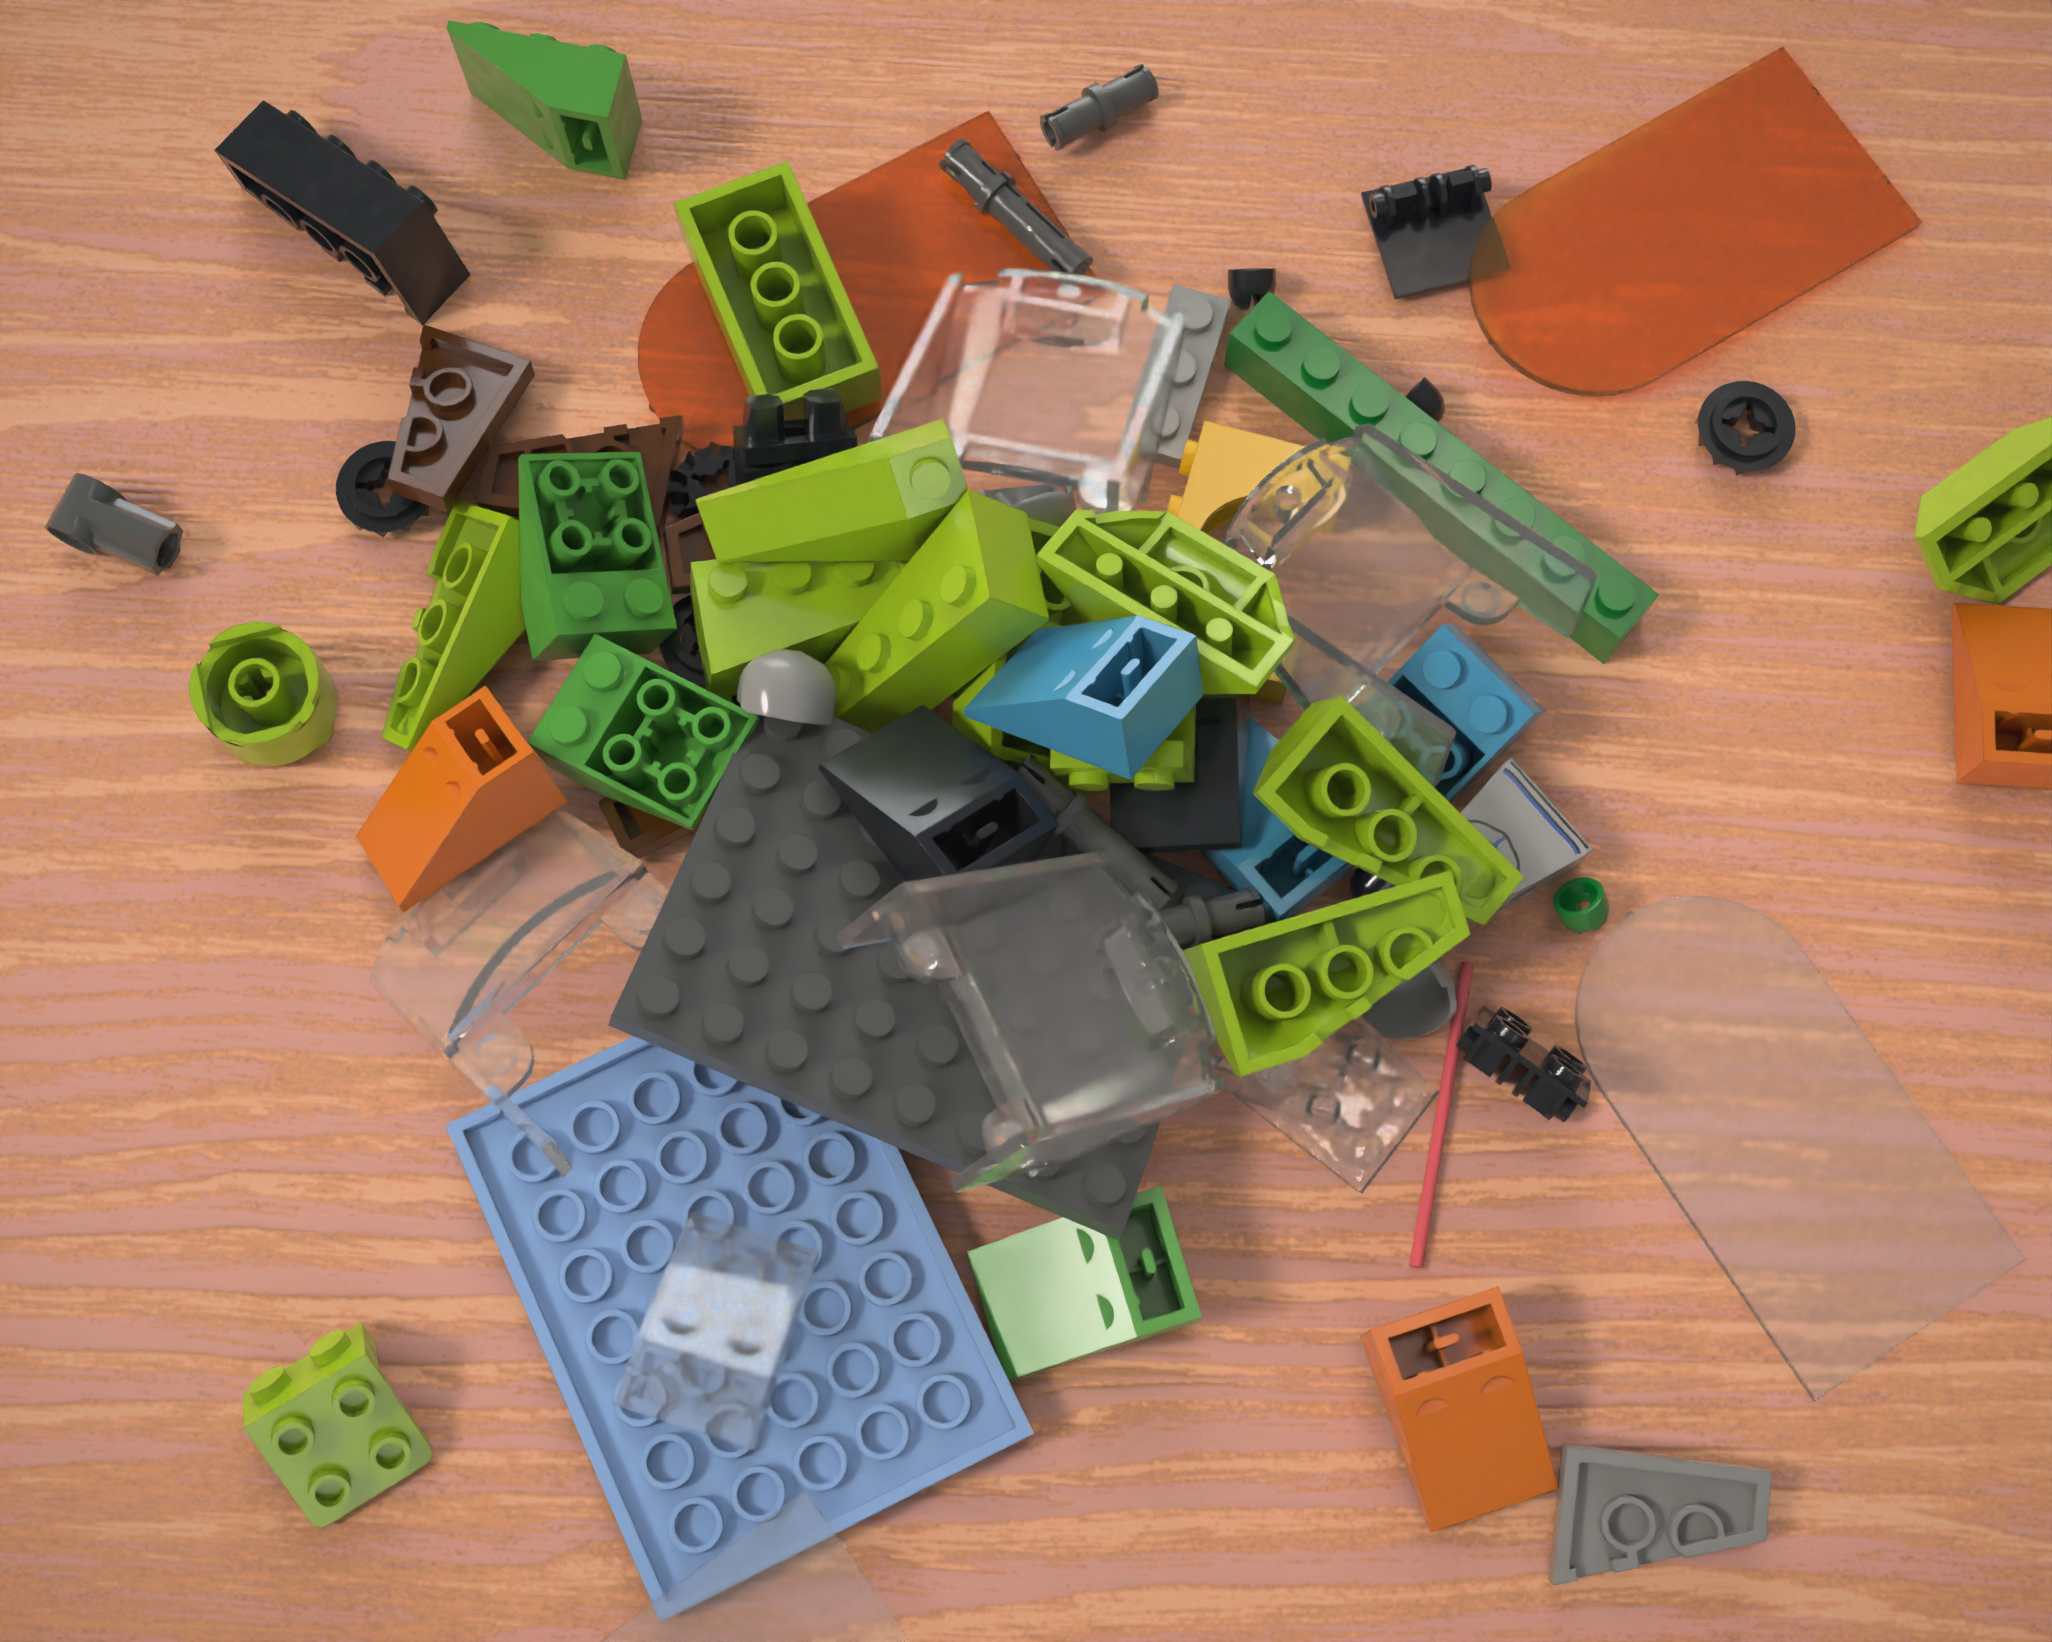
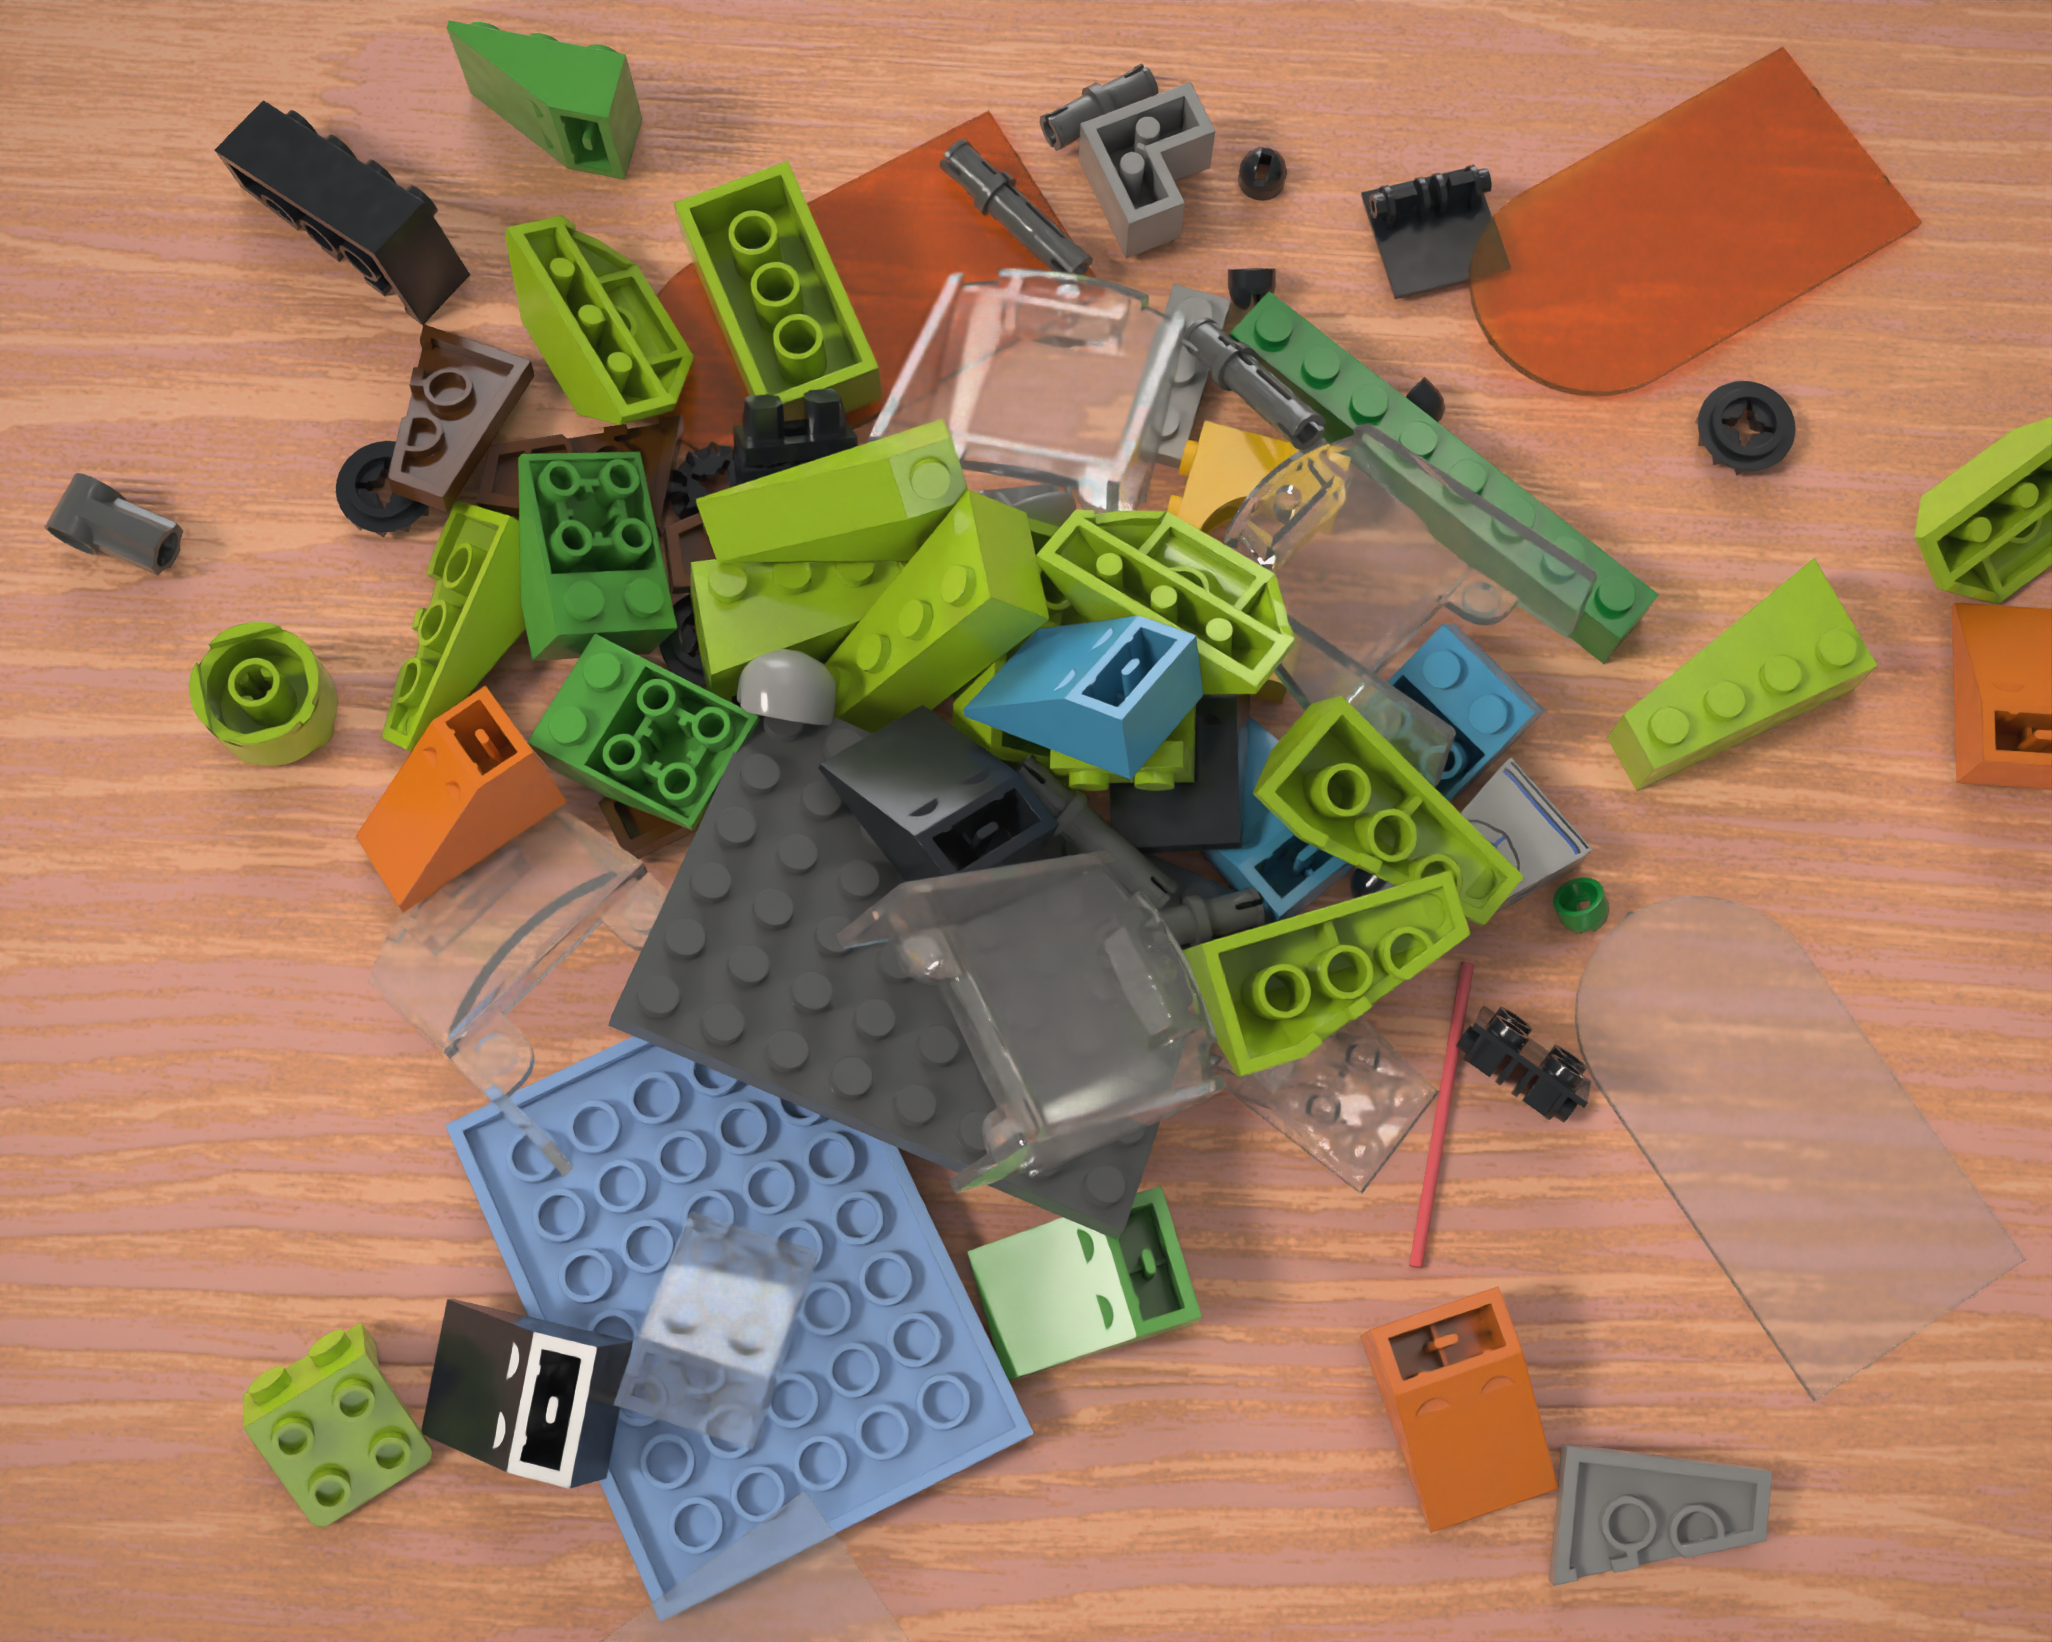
light grey hair [1362,957,1457,1040] -> none
none -> black slope [421,1299,633,1489]
none -> lime wedge [505,215,694,425]
none -> light grey brick [1079,82,1215,259]
none -> dark grey pin [1183,317,1325,450]
none -> black hinge [1238,147,1287,201]
none -> lime wedge [1607,558,1878,791]

